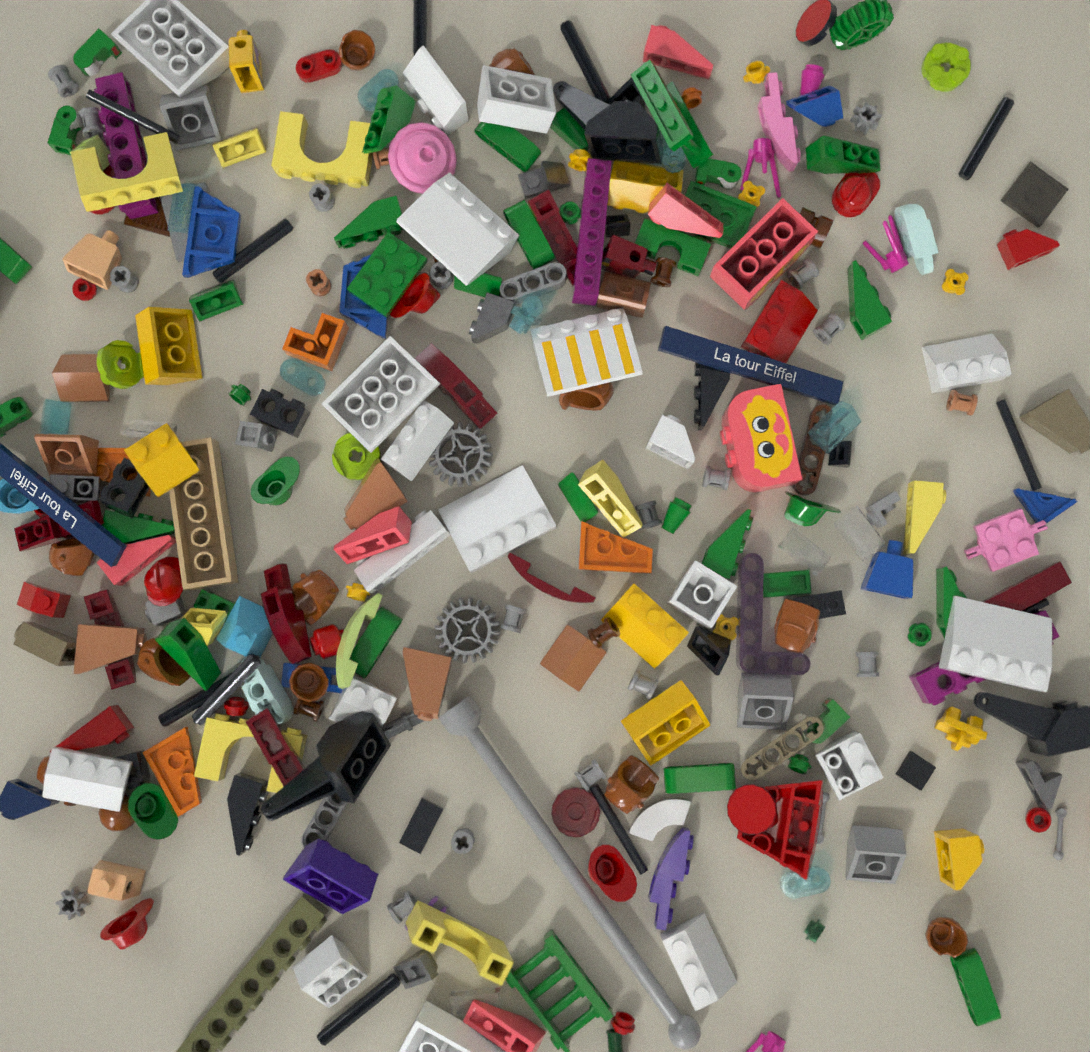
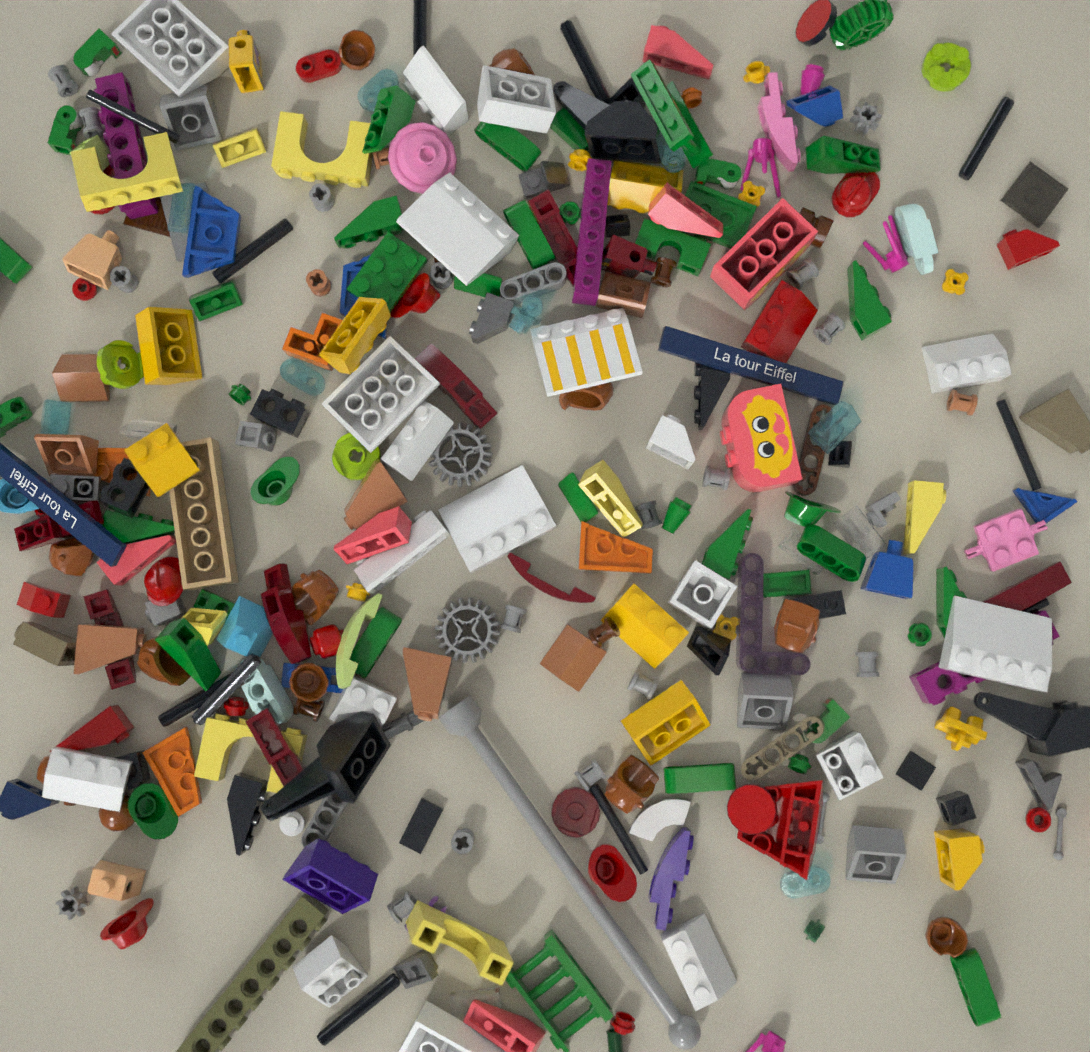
none -> white plate [280,811,305,836]
none -> yellow slope [319,297,391,375]
none -> green beam [797,524,866,582]
none -> black brick [936,790,976,826]

